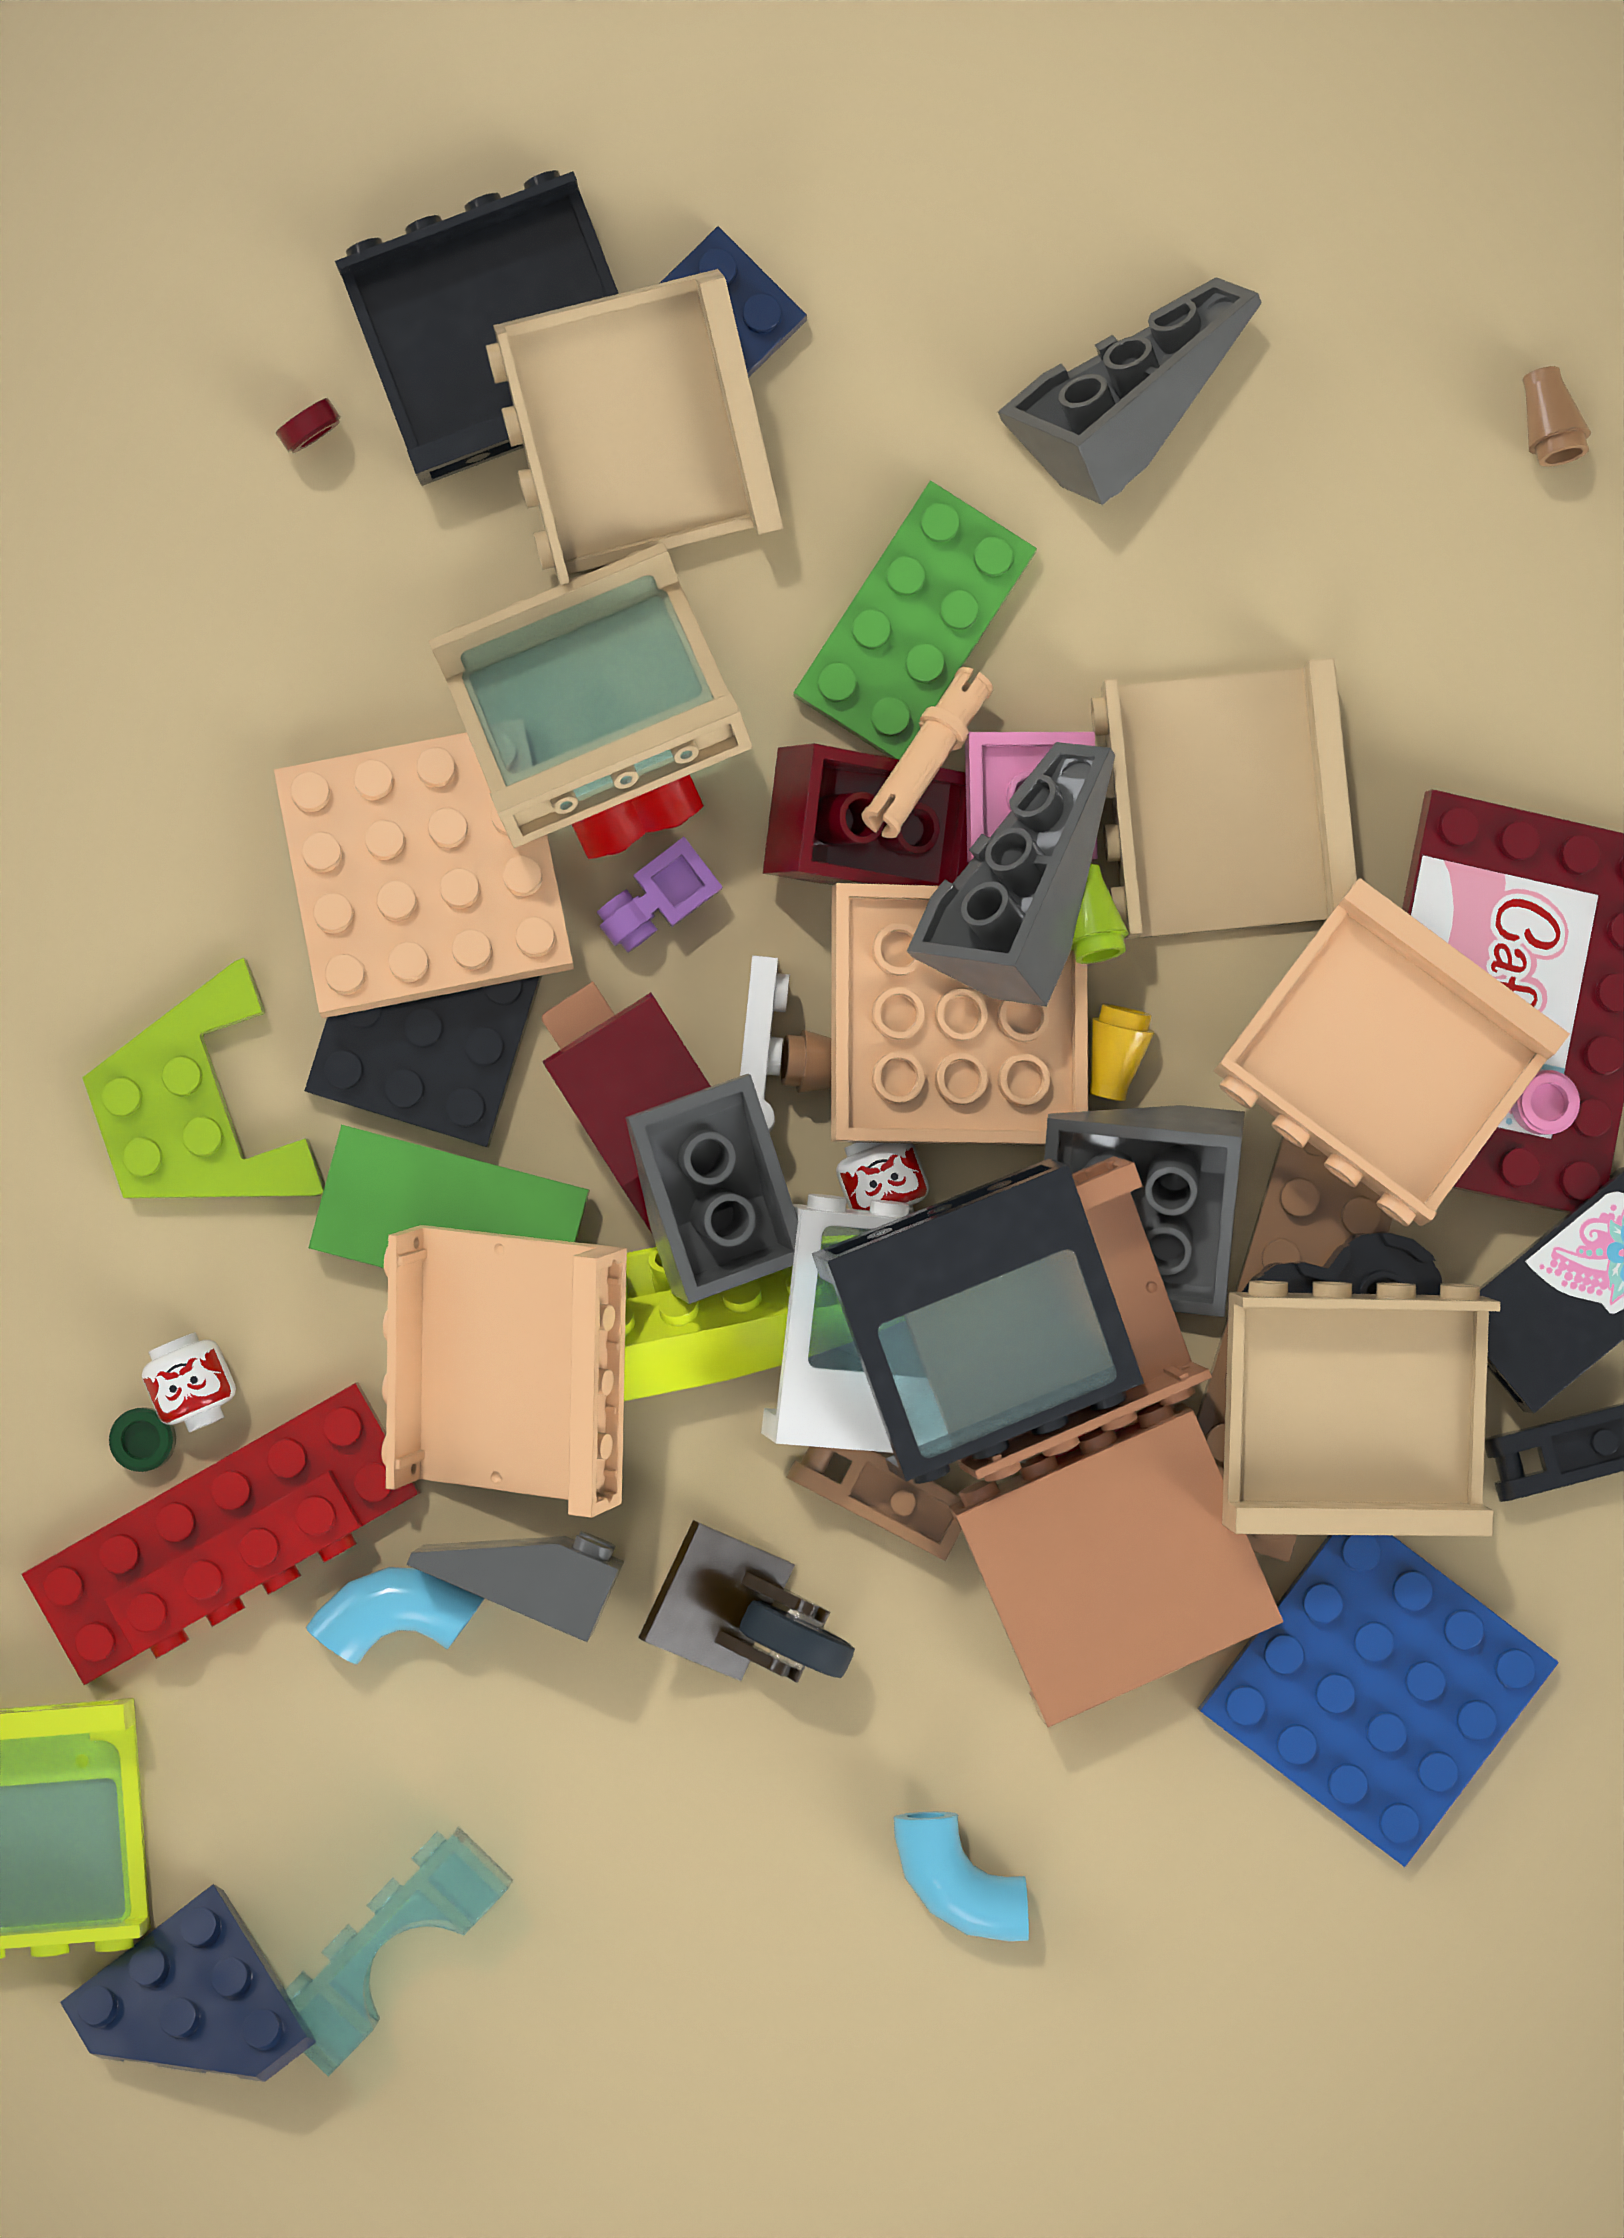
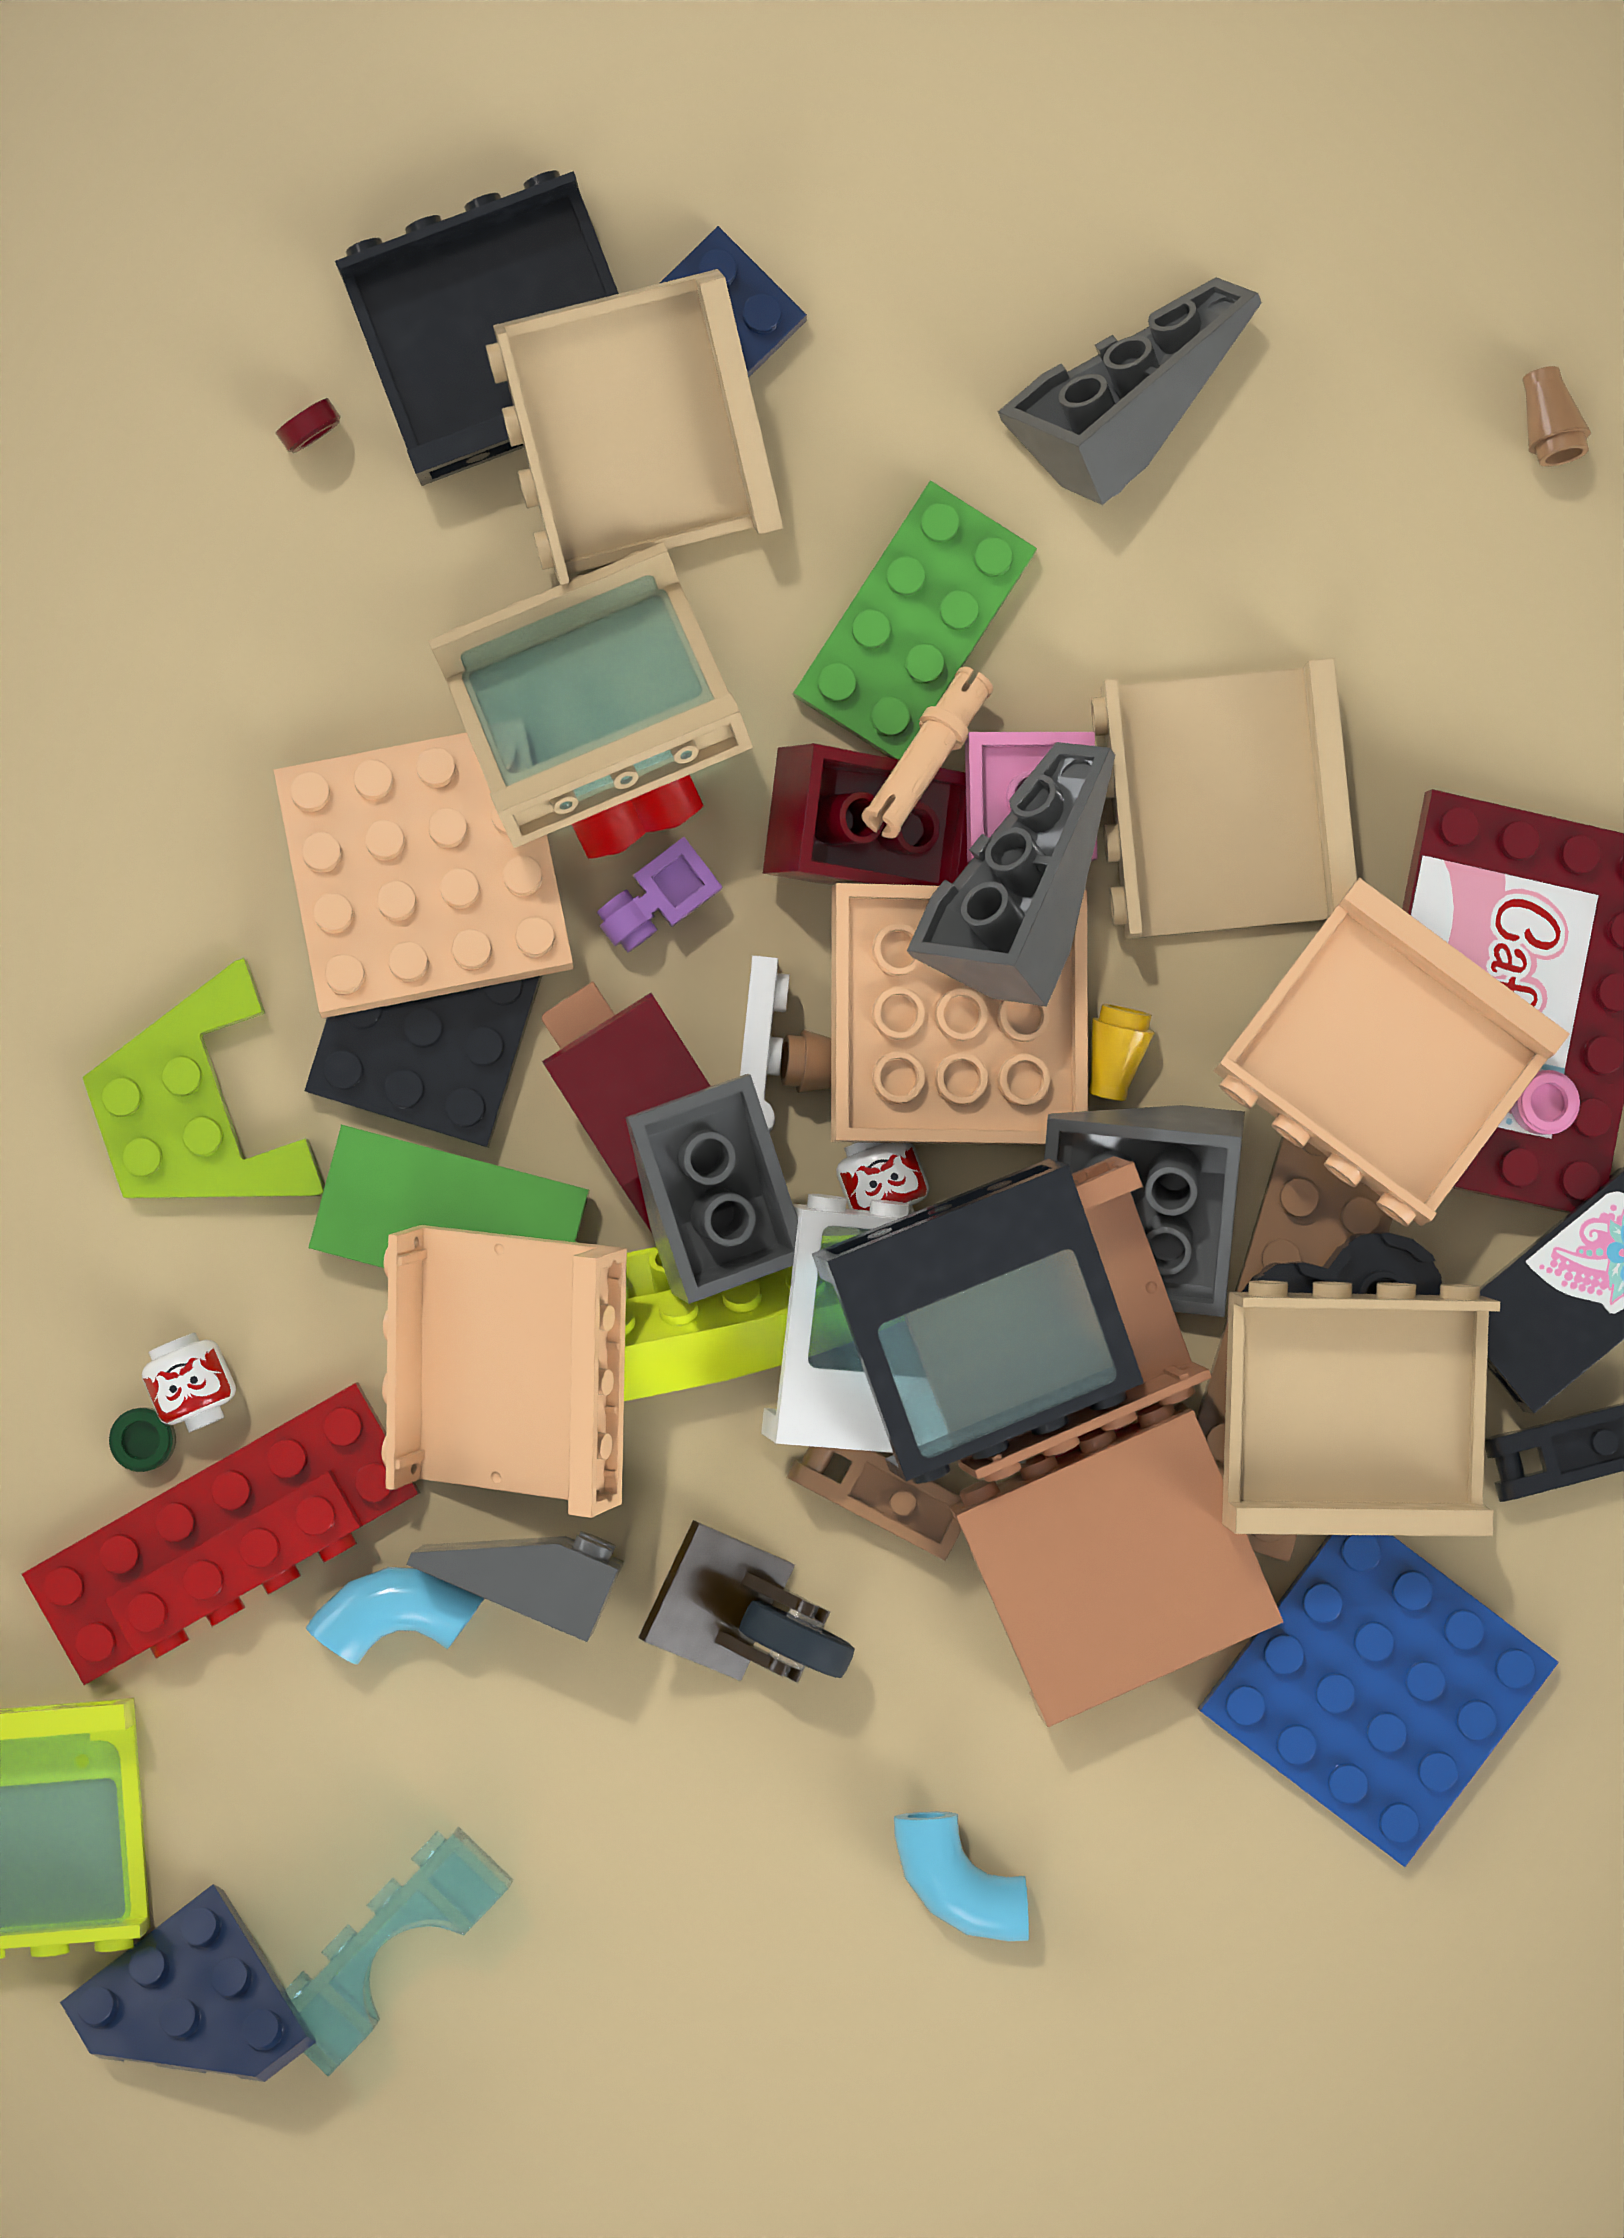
lime cone [1071,864,1129,964] -> none

